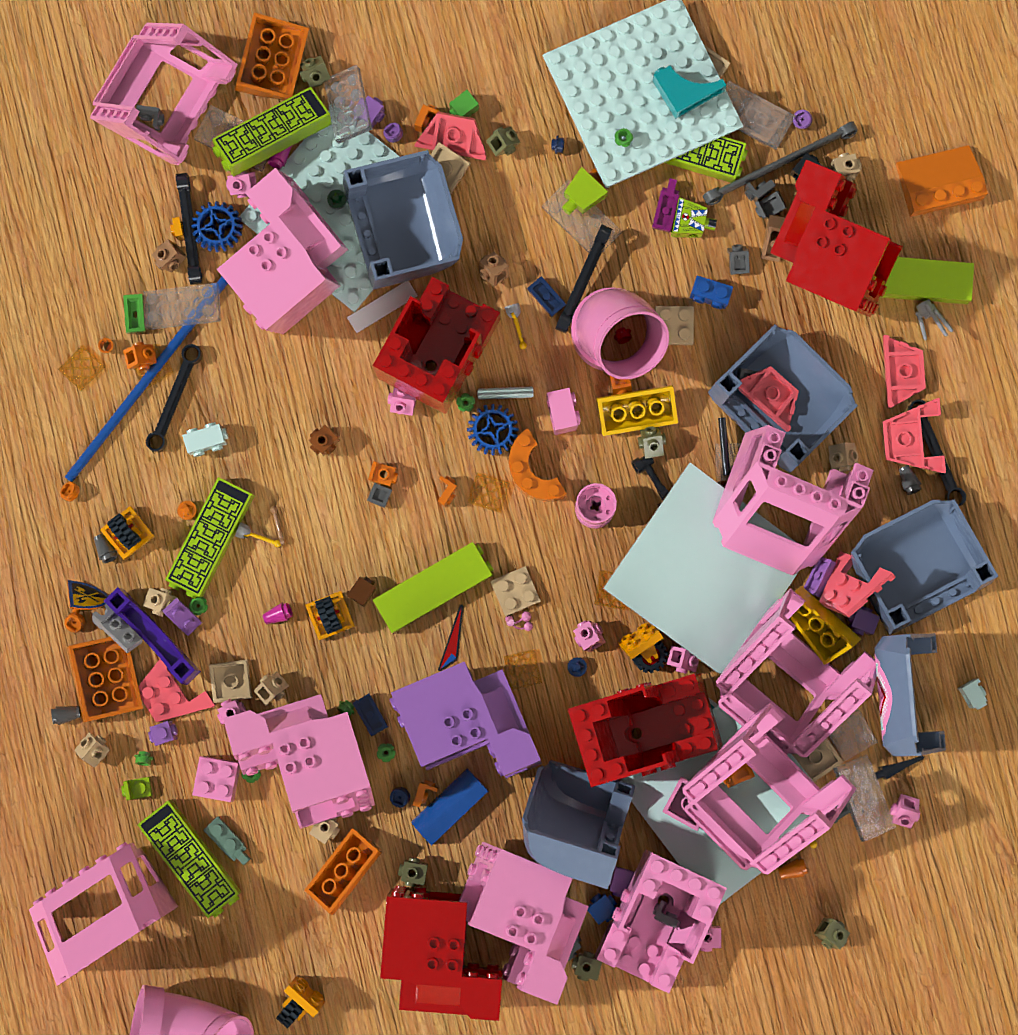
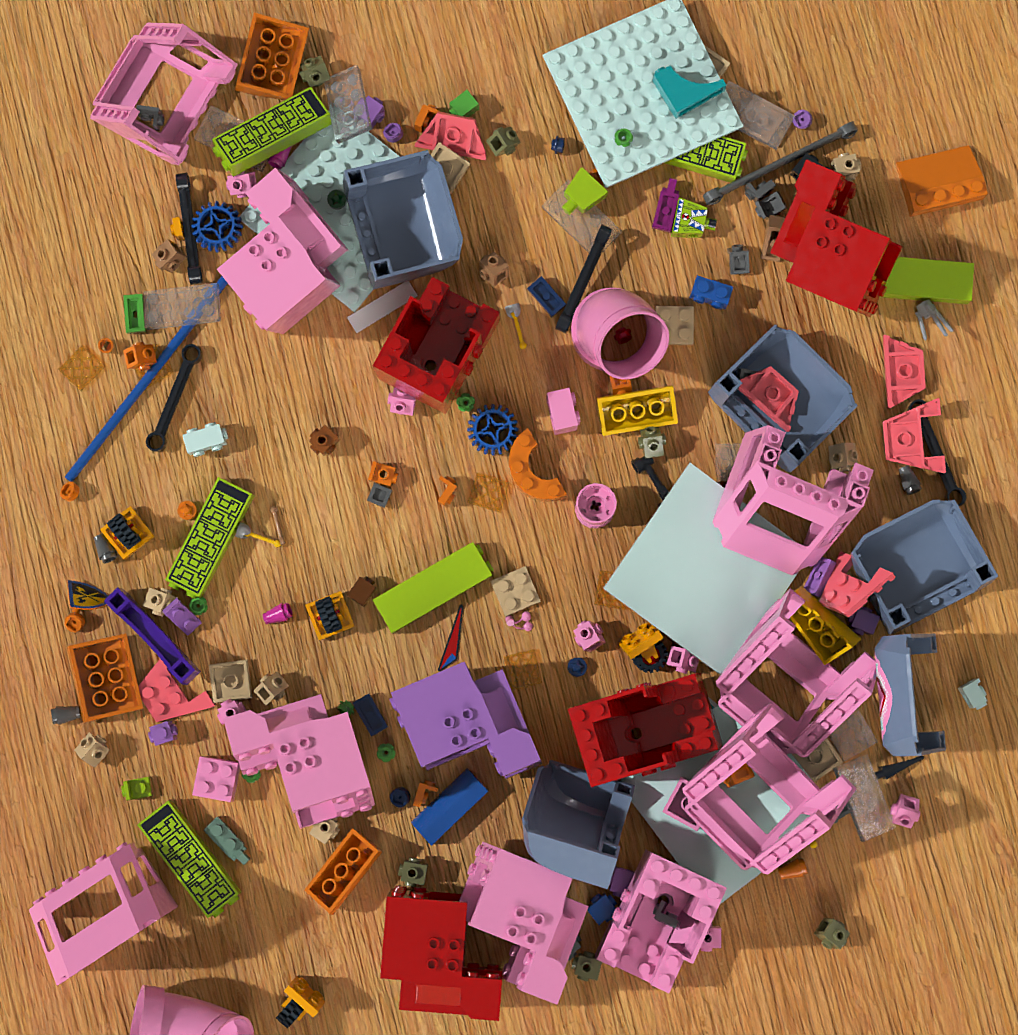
light grey plate [92,604,142,653] -> none
bright green plate [134,751,154,766] -> none
light aqua axle [477,387,534,399] -> none
black bar [718,417,731,476] -> none

